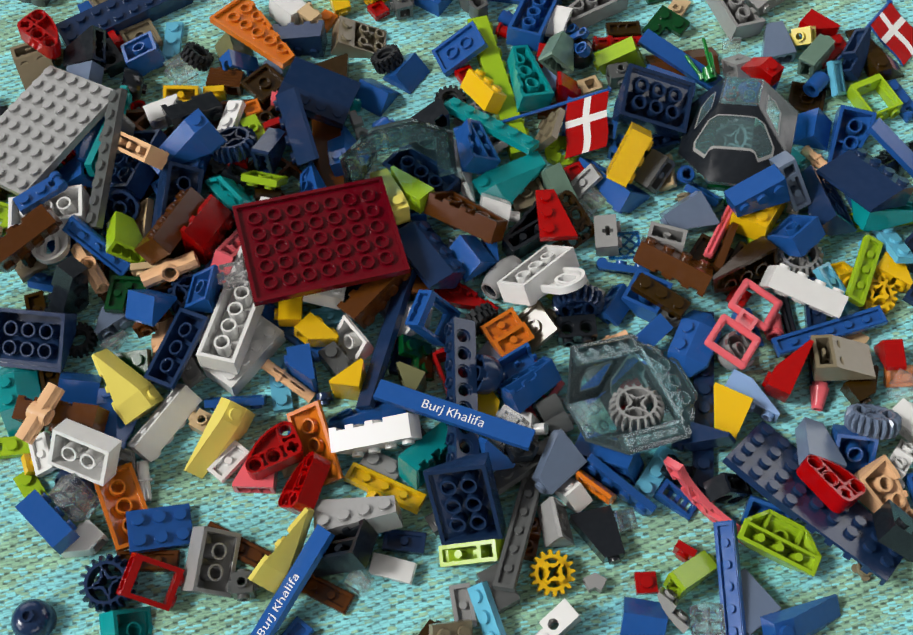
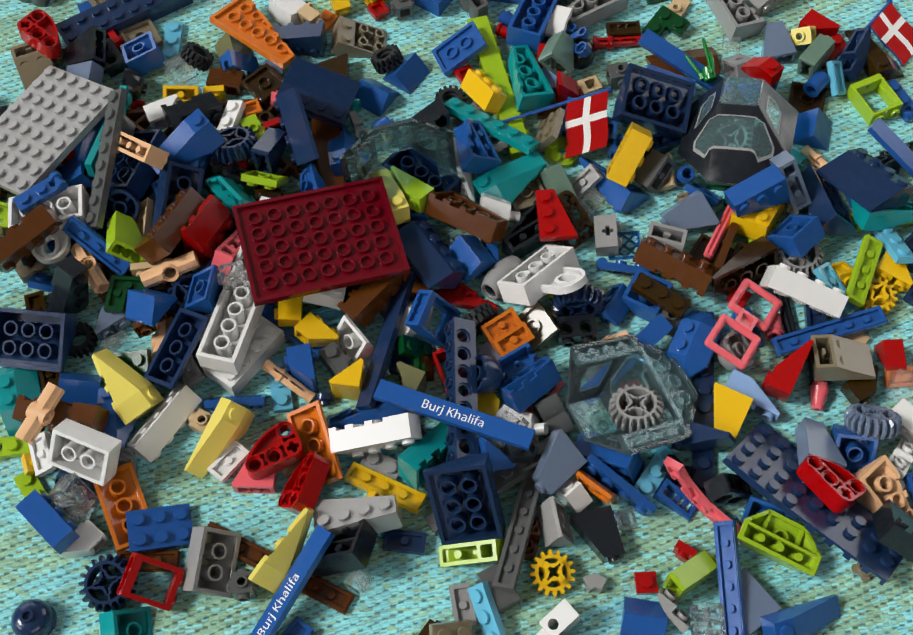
white axle [135,460,153,502] -> none
white slope [368,553,417,585] -> none
red plate [563,161,584,182] -> none
lime slope [593,36,646,75] -> none
blue wedge [827,105,877,163] -> none

